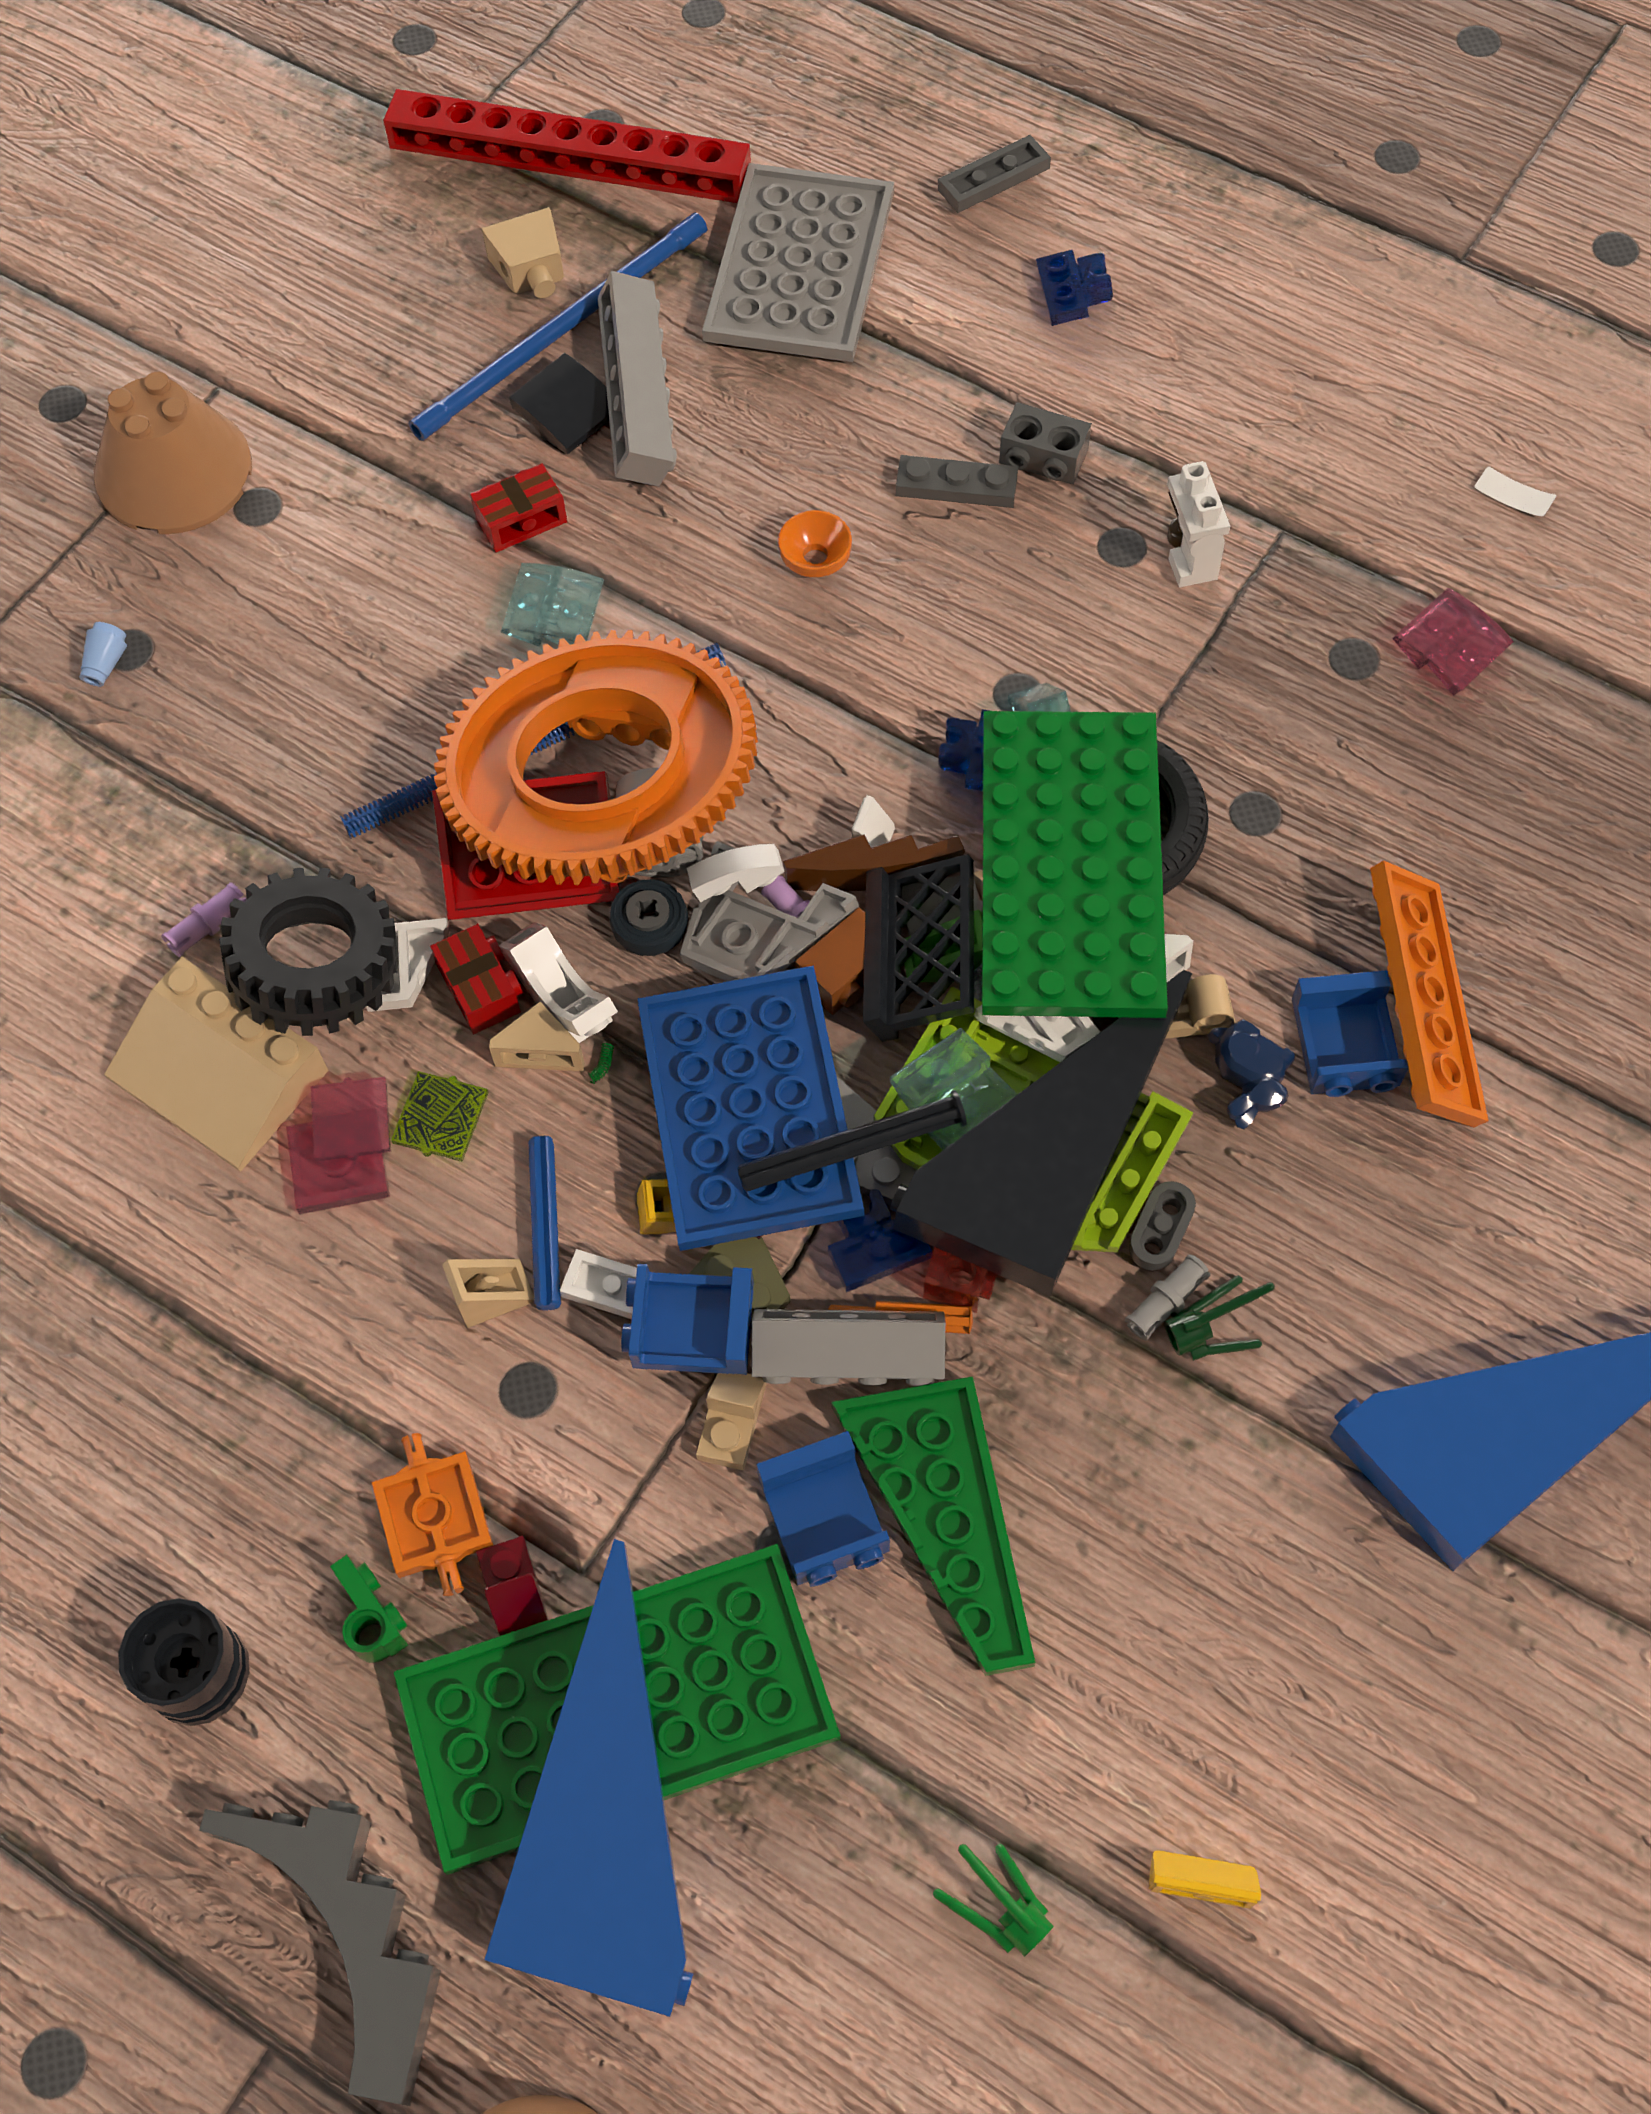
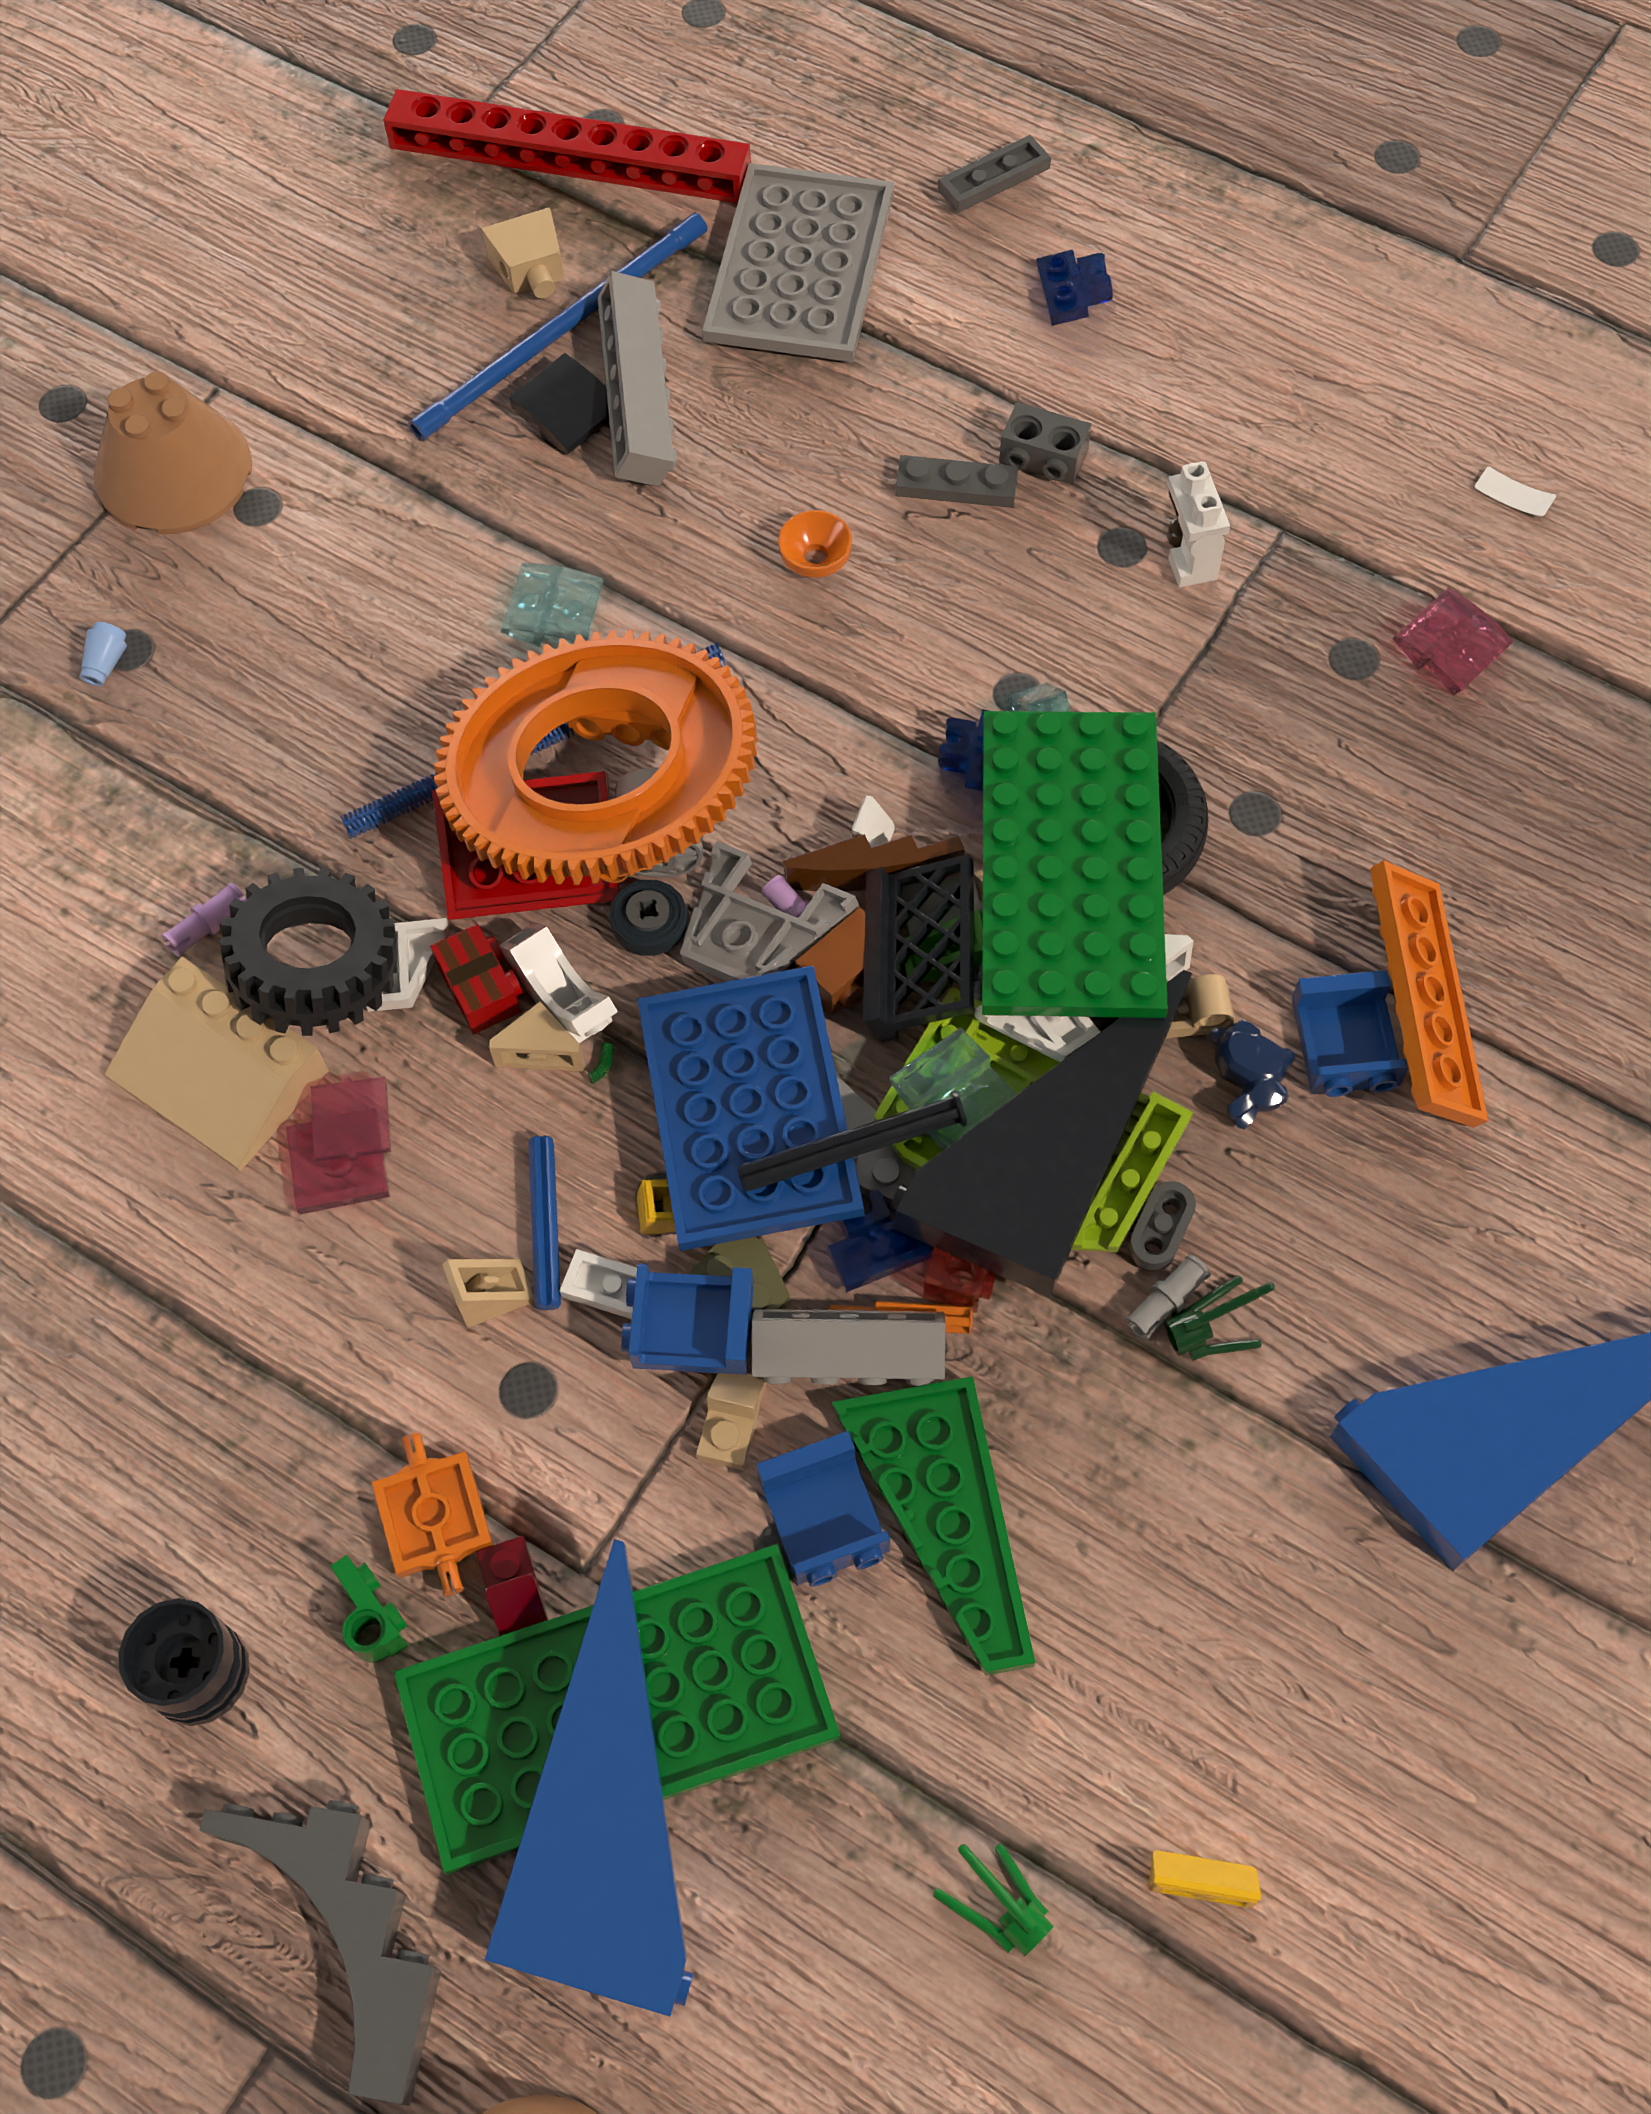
clear neon green piece [391,1071,489,1162] -> none
red brick [470,463,568,553] -> none
white slope [687,844,785,902] -> none

